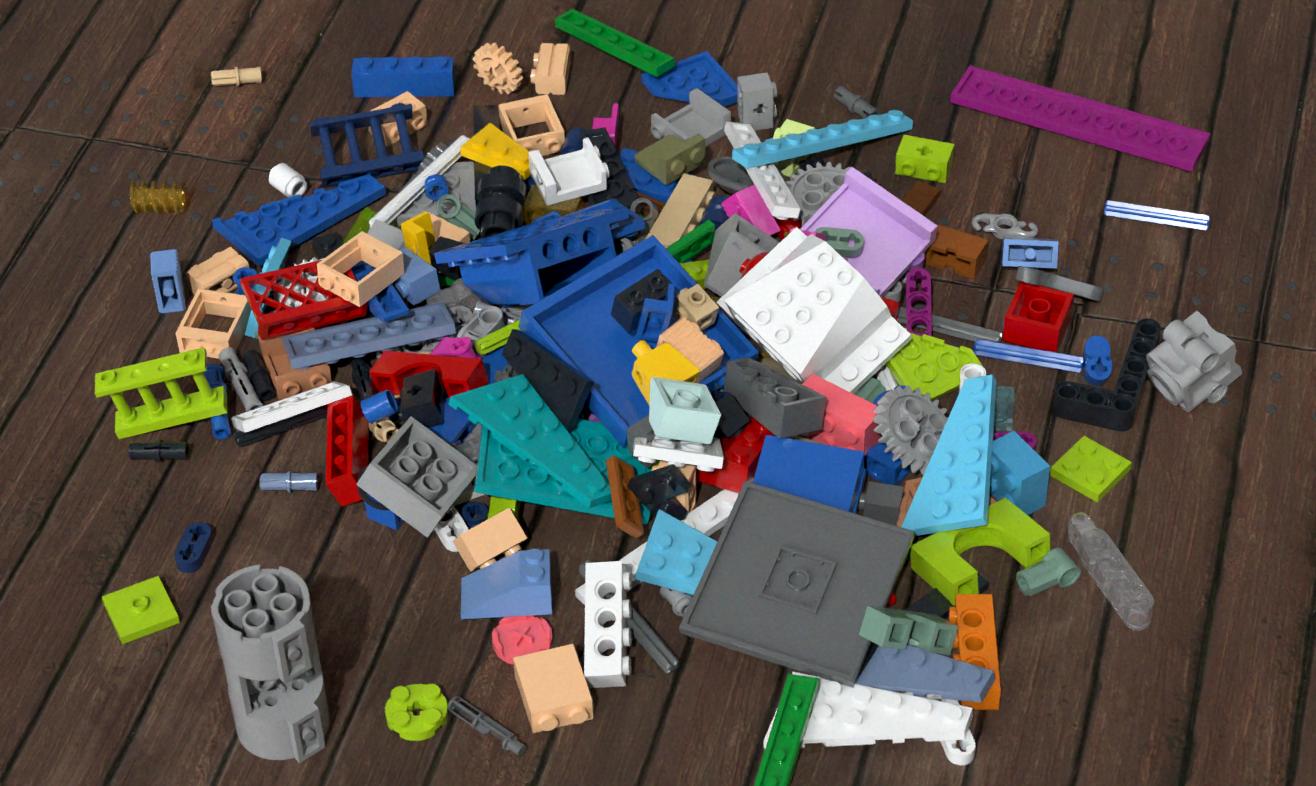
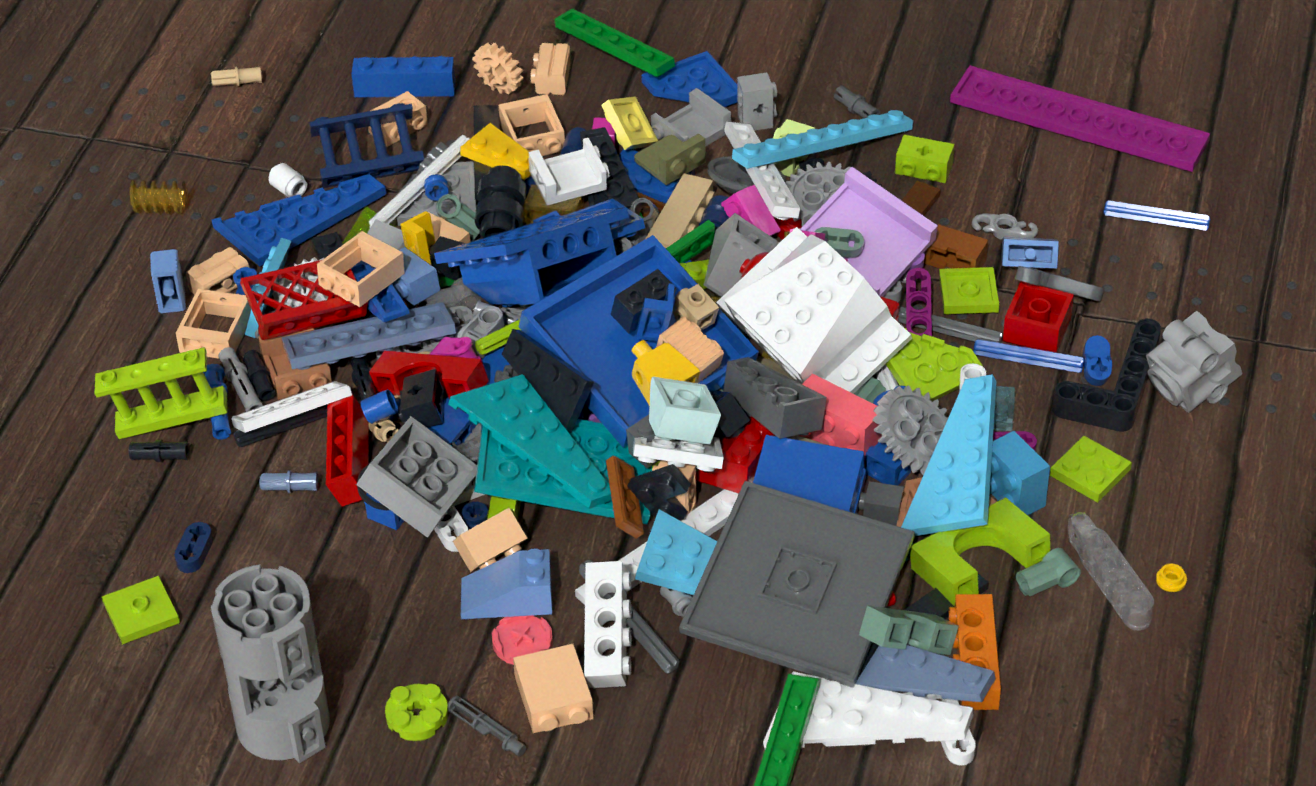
none -> light yellow plate [602,97,658,150]
none -> lime plate [939,267,999,314]
none -> yellow plate [1156,564,1187,592]

